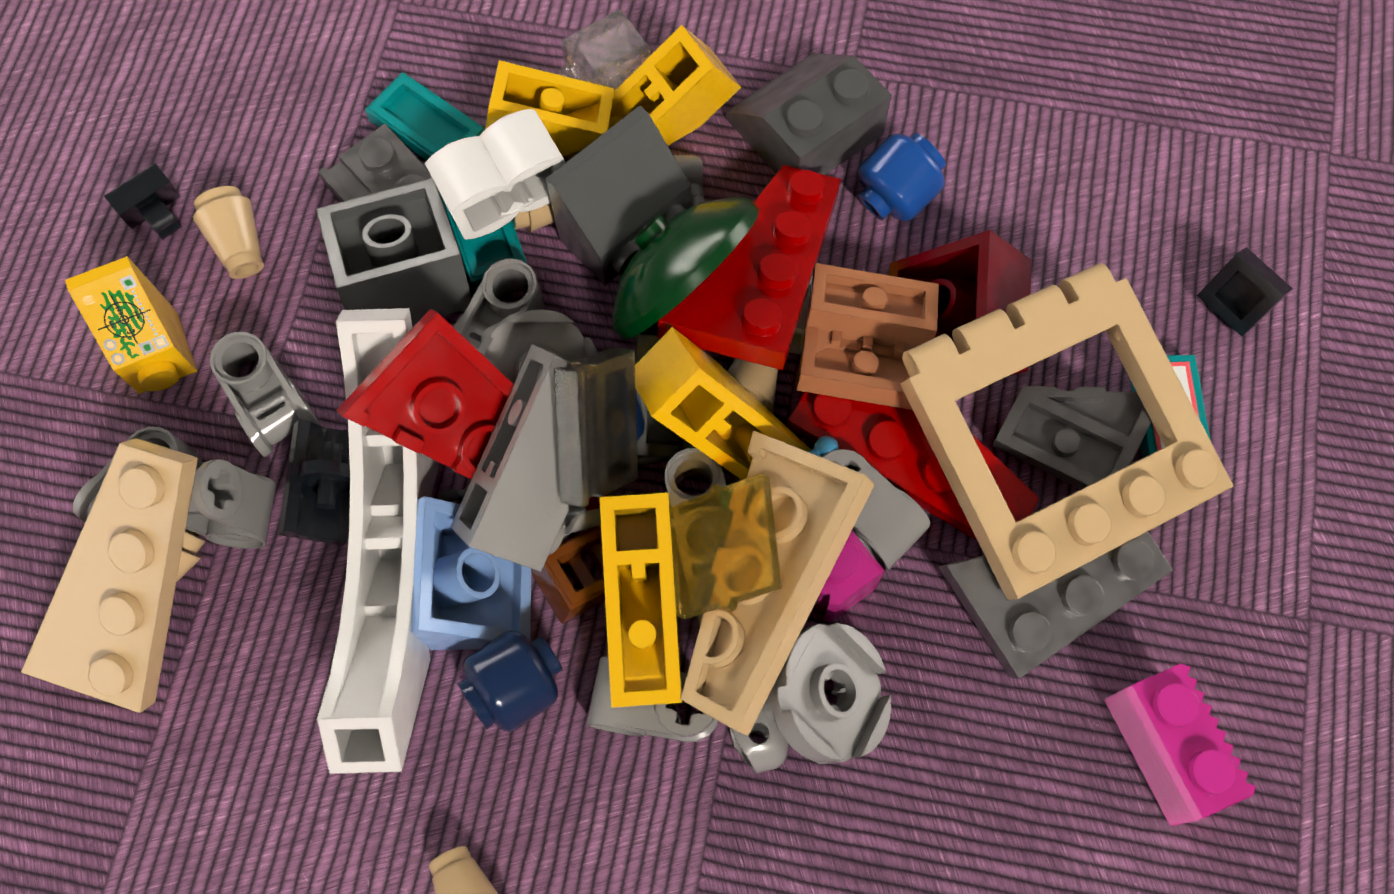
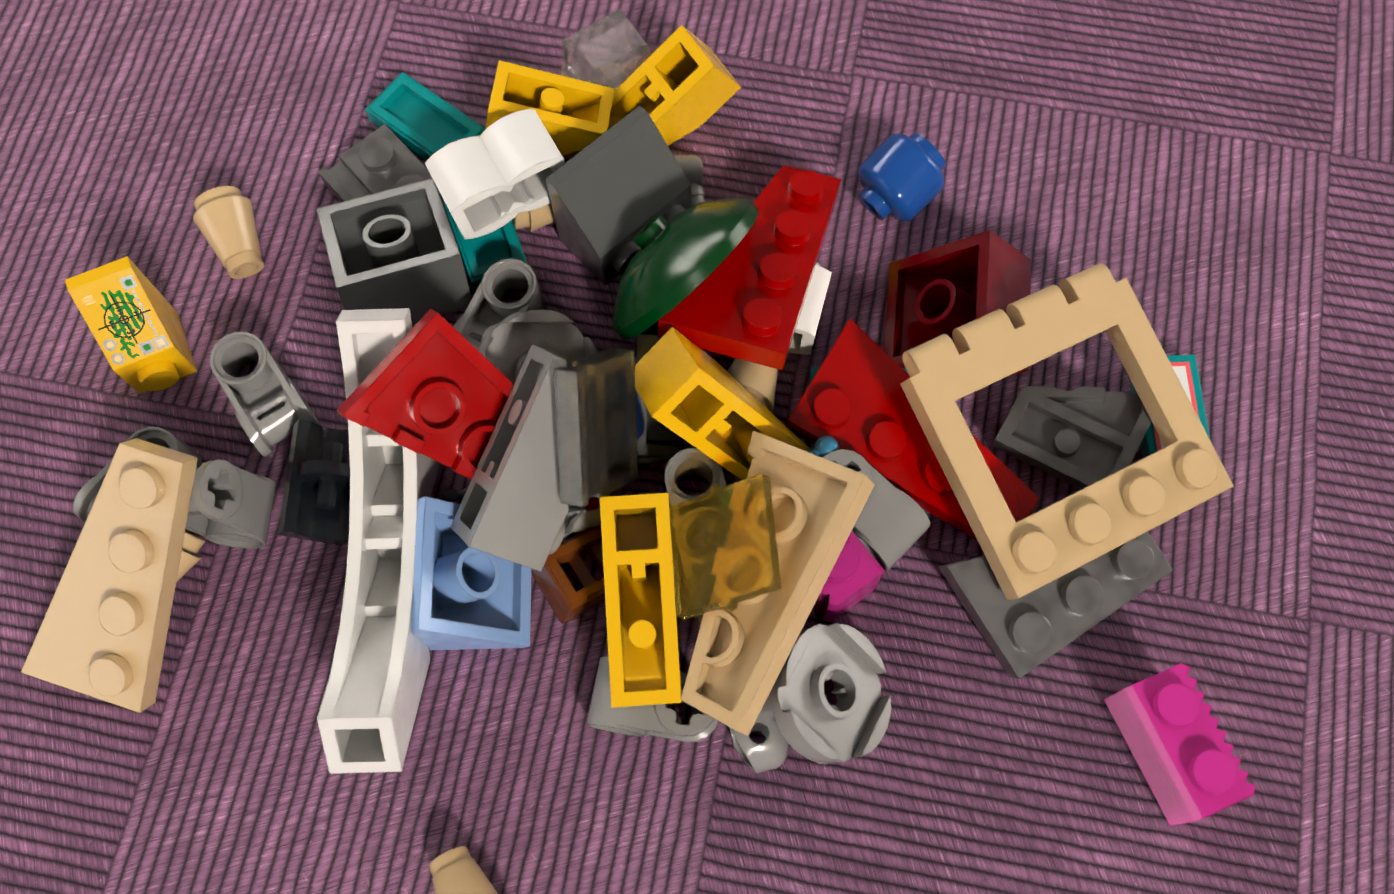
black tile [104,163,182,240] -> none
dark blue head [457,630,563,732] -> none
dark grey slope [725,53,892,175] -> none
nougat slope [797,263,939,410] -> none
black tile [1197,247,1293,336] -> none

